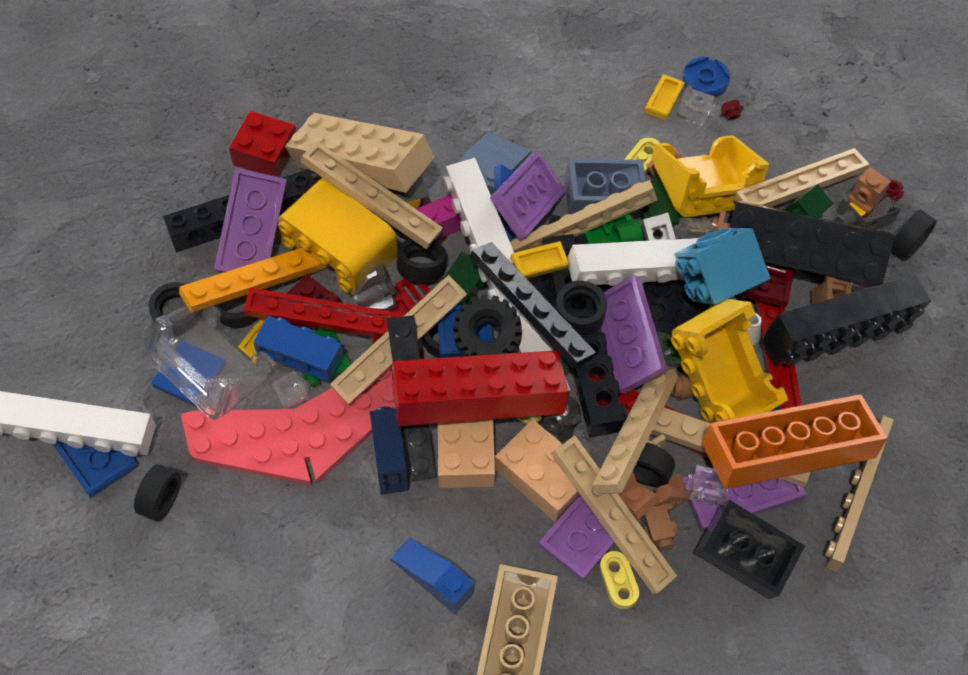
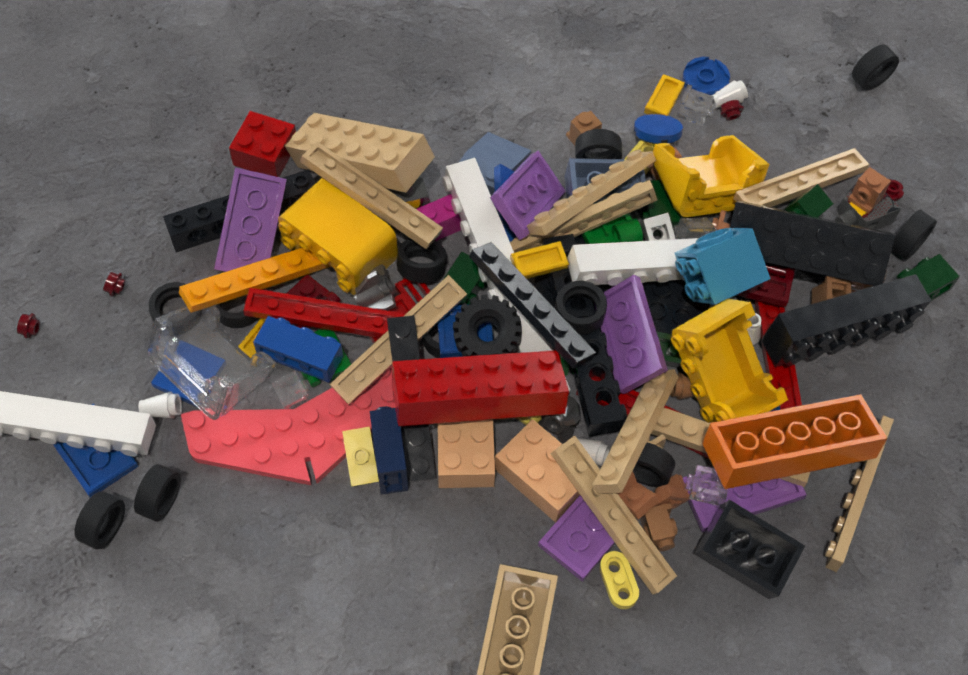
blue slope [390,538,474,614] -> none
none -> dark red plate [17,313,40,339]
none -> black tyre [74,491,125,549]
none -> dark red plate [103,272,125,297]
none -> white cone [138,392,182,419]
none -> light yellow plate [342,427,379,487]
none -> tan plate [527,150,656,236]
none -> medium nougat brick [566,111,602,146]
none -> black tyre [575,129,622,159]
none -> white cone [577,438,610,466]
none -> blue tile [634,114,683,144]
none -> white cone [710,80,748,109]
none -> black tyre [852,44,899,90]
none -> dark green brick [896,254,960,301]

